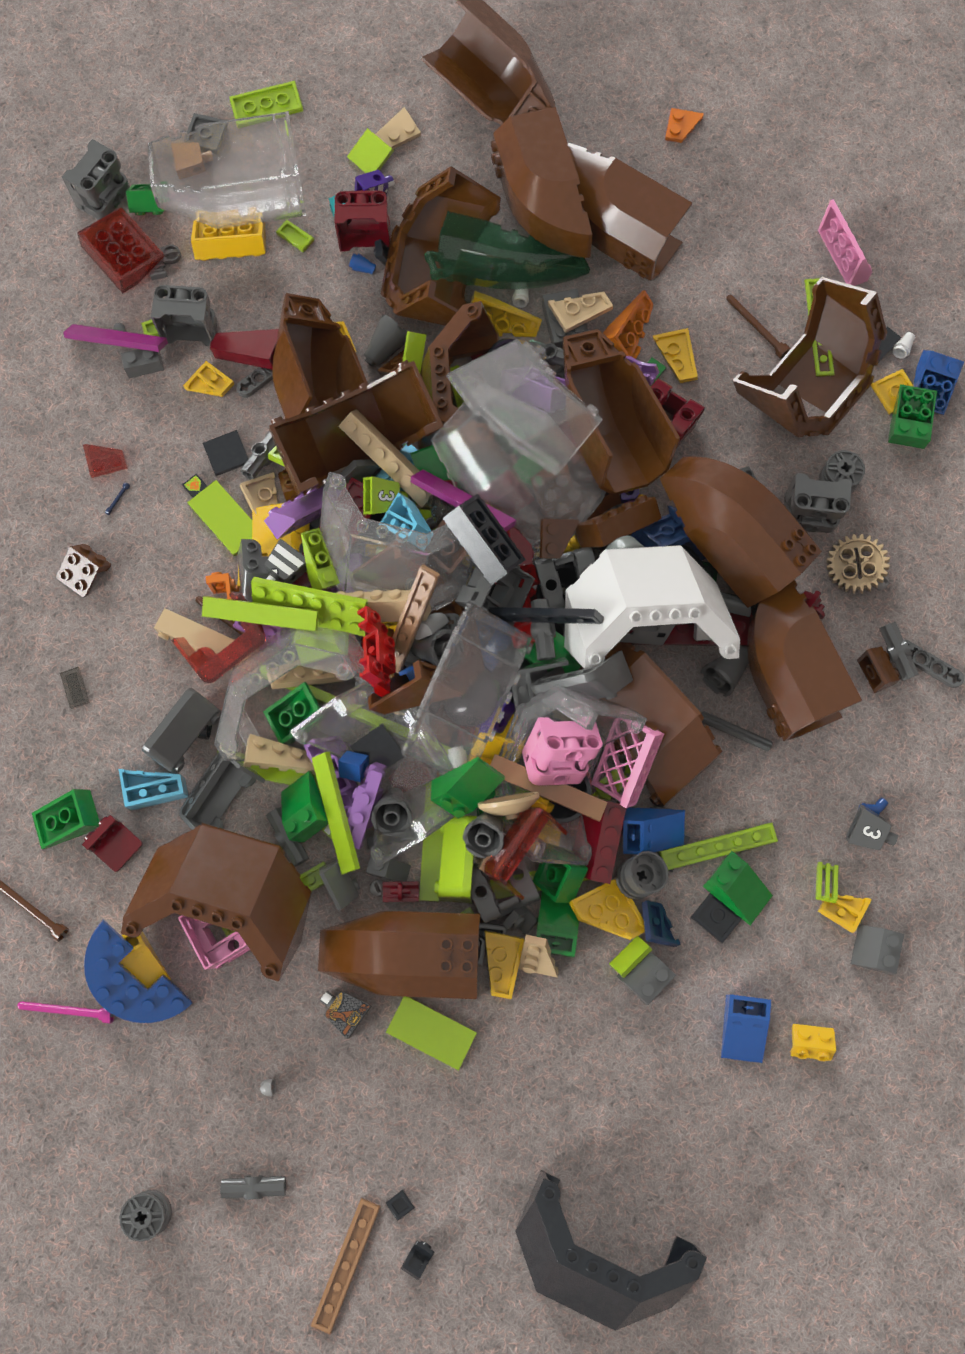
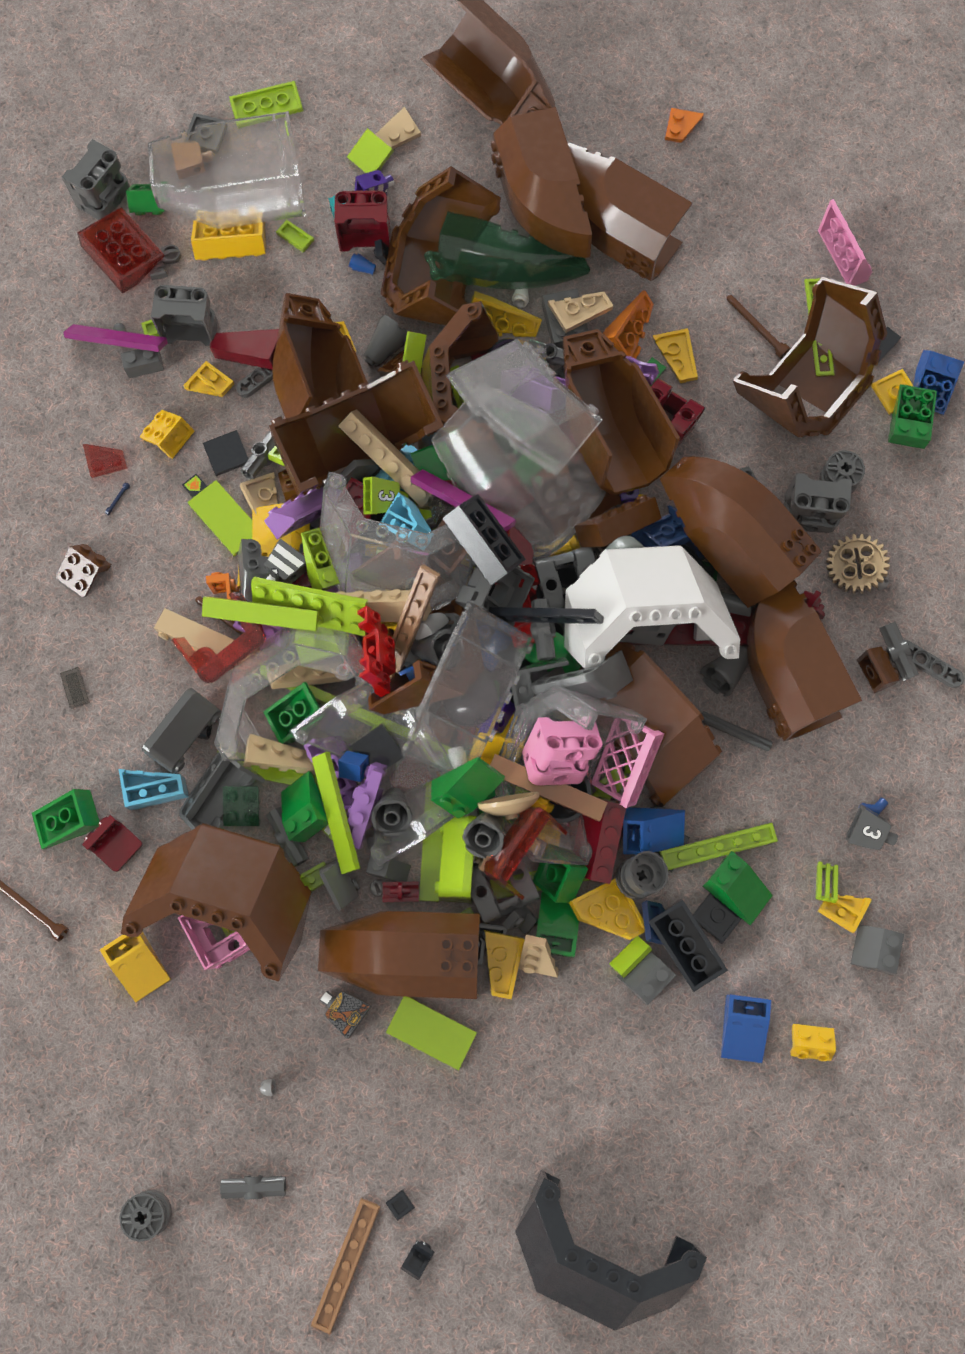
dark pink piece [17,1001,114,1024] -> none
blue plate [84,919,192,1023] -> none
reddish brown wing [539,519,579,559] -> none
white cone [893,332,915,359] -> none
none -> yellow bracket [140,410,195,459]
none -> clear green hinge [223,786,260,826]
none -> black slope [649,899,728,992]

